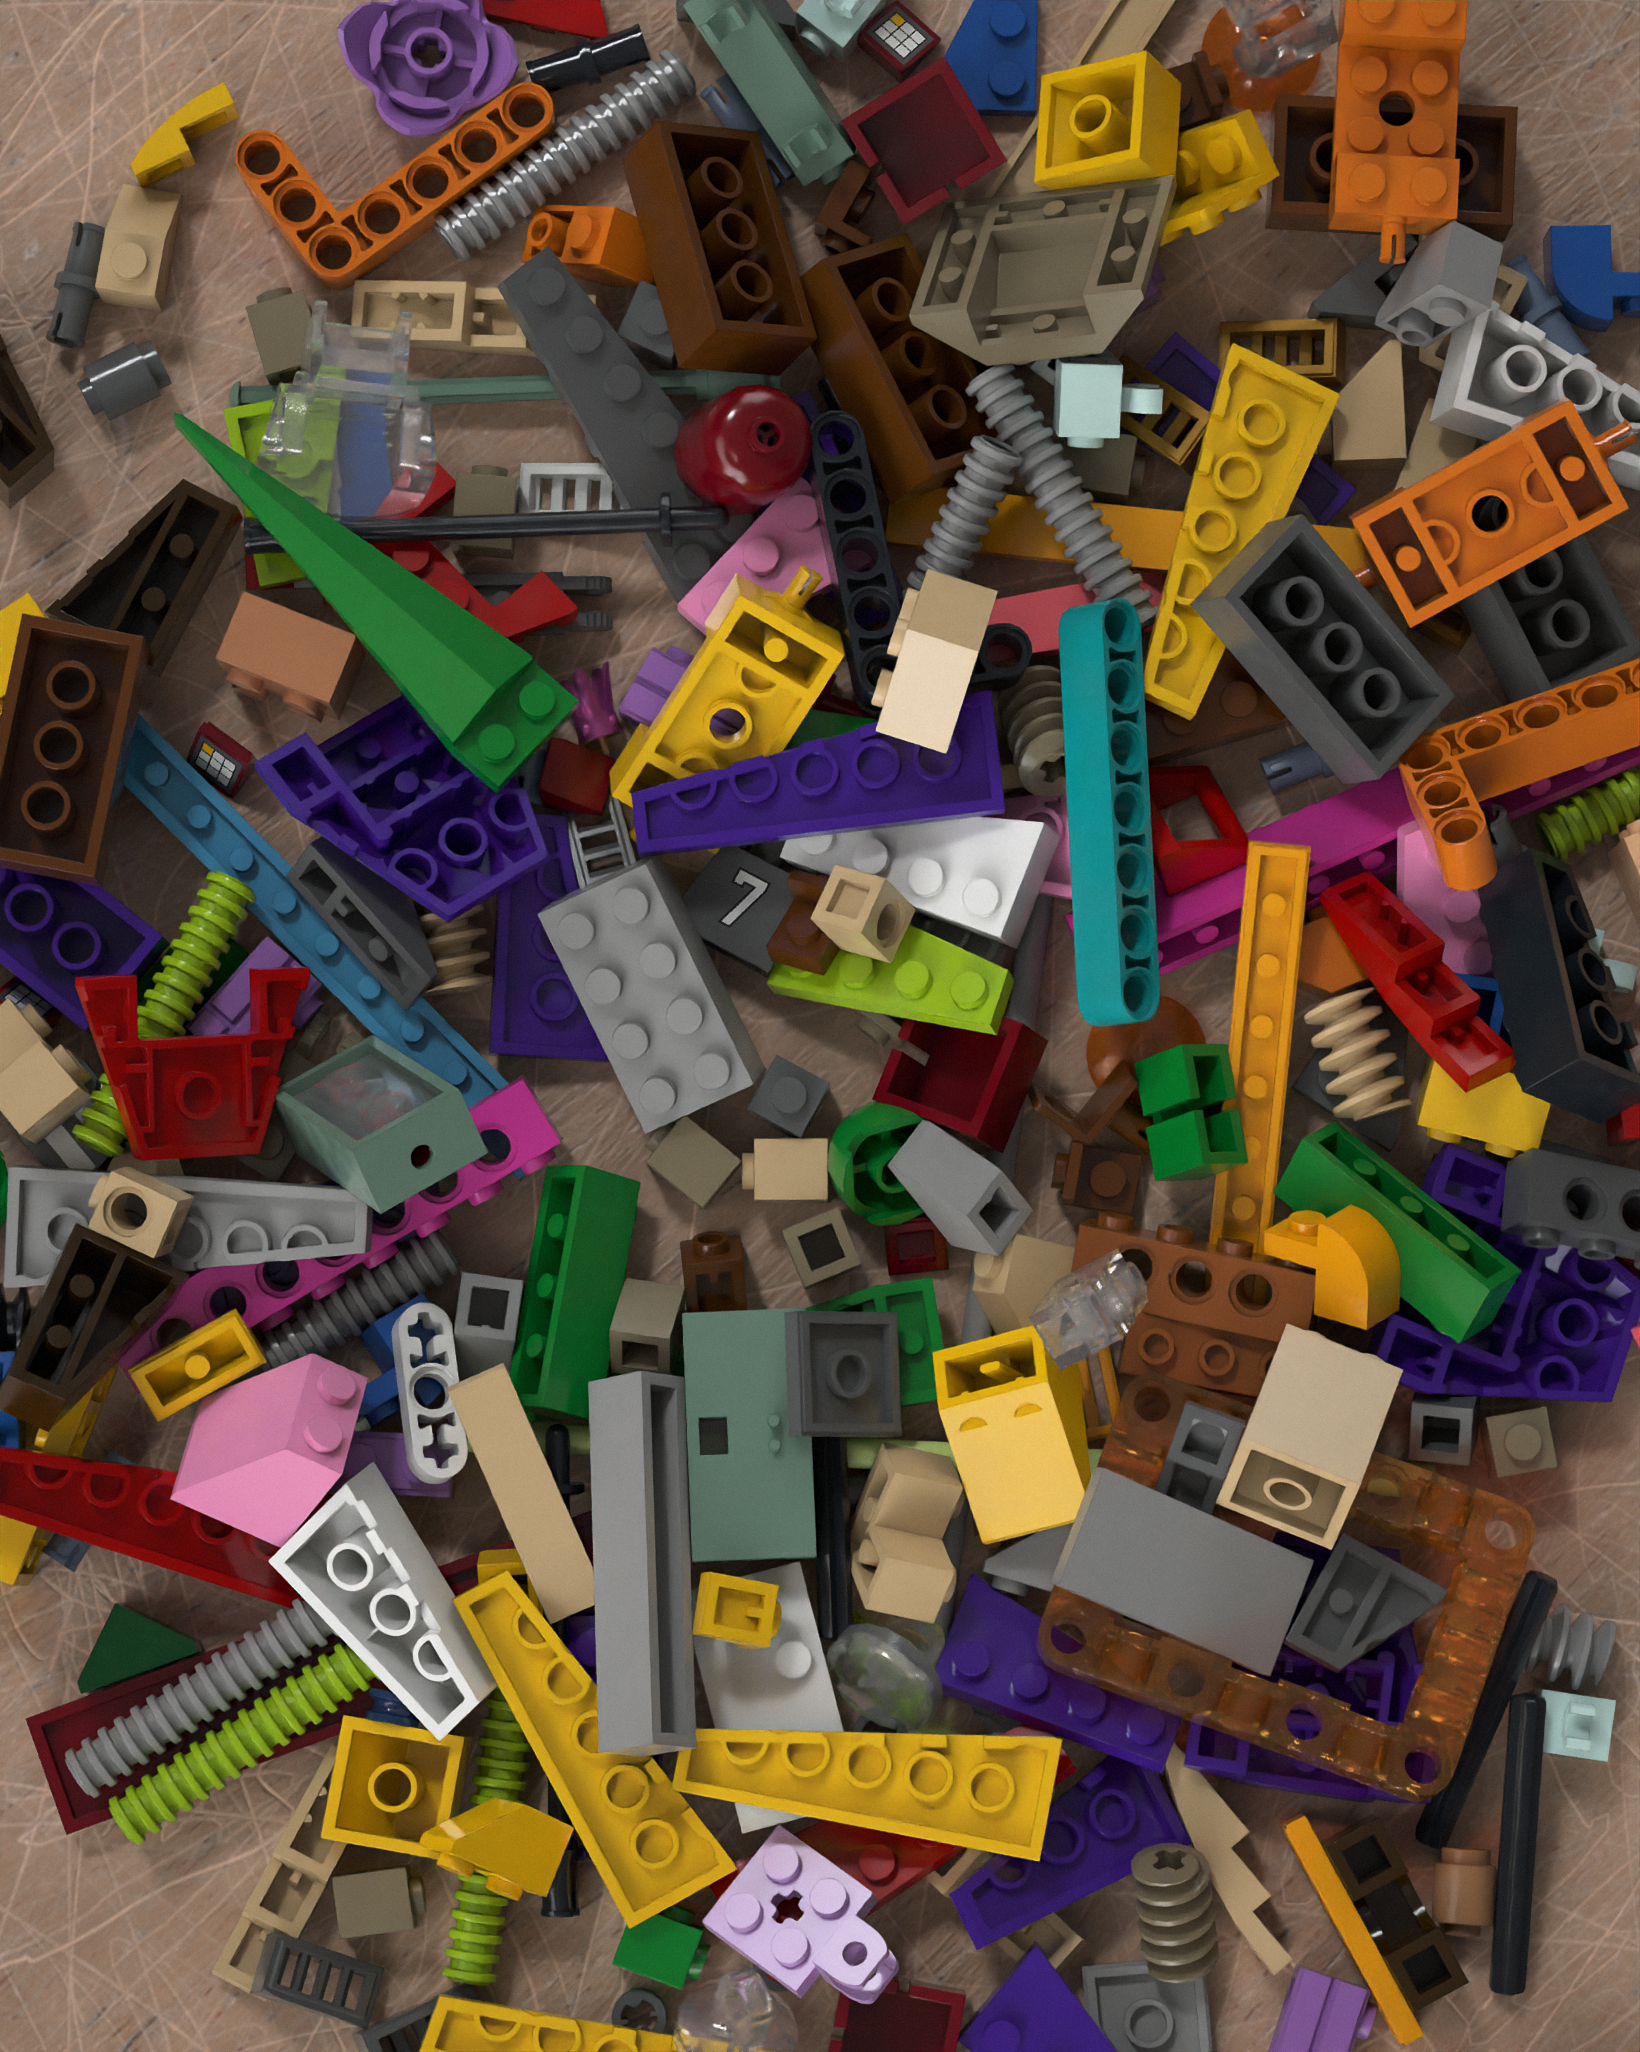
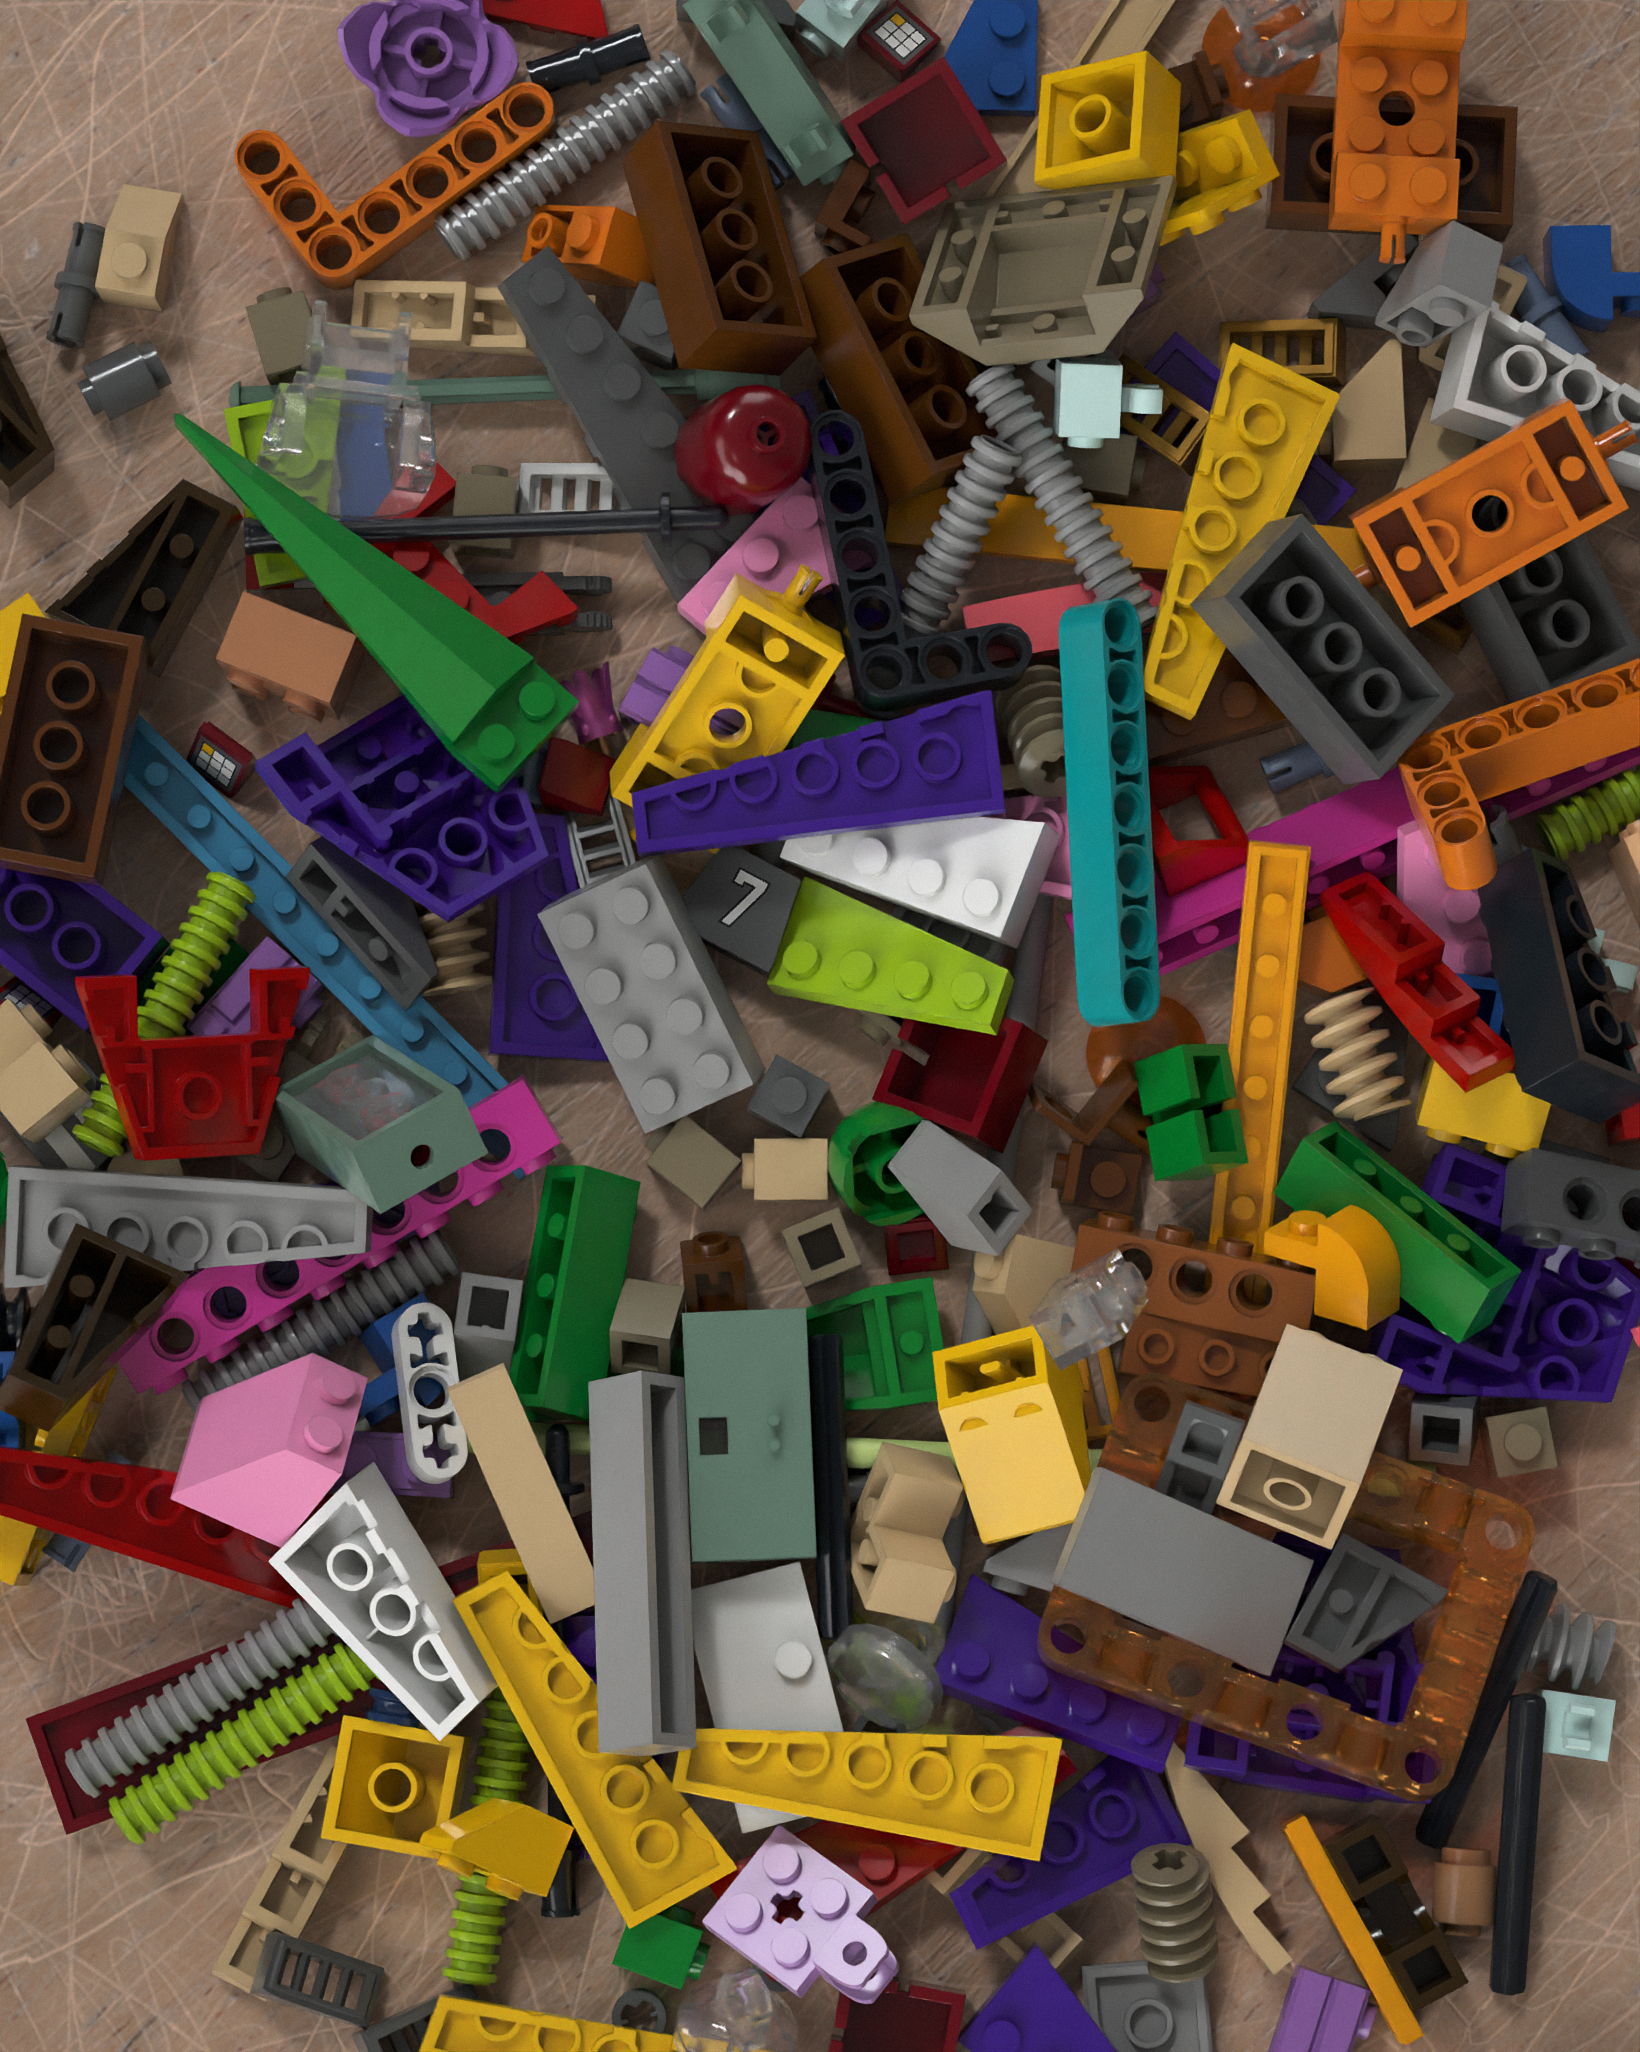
dark green slope [77,1603,204,1694] -> none
tan brick [88,1166,195,1258] -> none
yellow slope [128,1308,267,1422] -> none
yellow slope [130,82,240,188] -> none
dark tan brick [332,1864,426,1939] -> none
yellow bracket [692,1572,782,1650] -> none
reddish brown bracket [766,870,840,976] -> none
dark grey tile [784,1311,902,1437] -> none
tan brick [810,864,916,963] -> none
tan brick [871,569,998,753] -> none

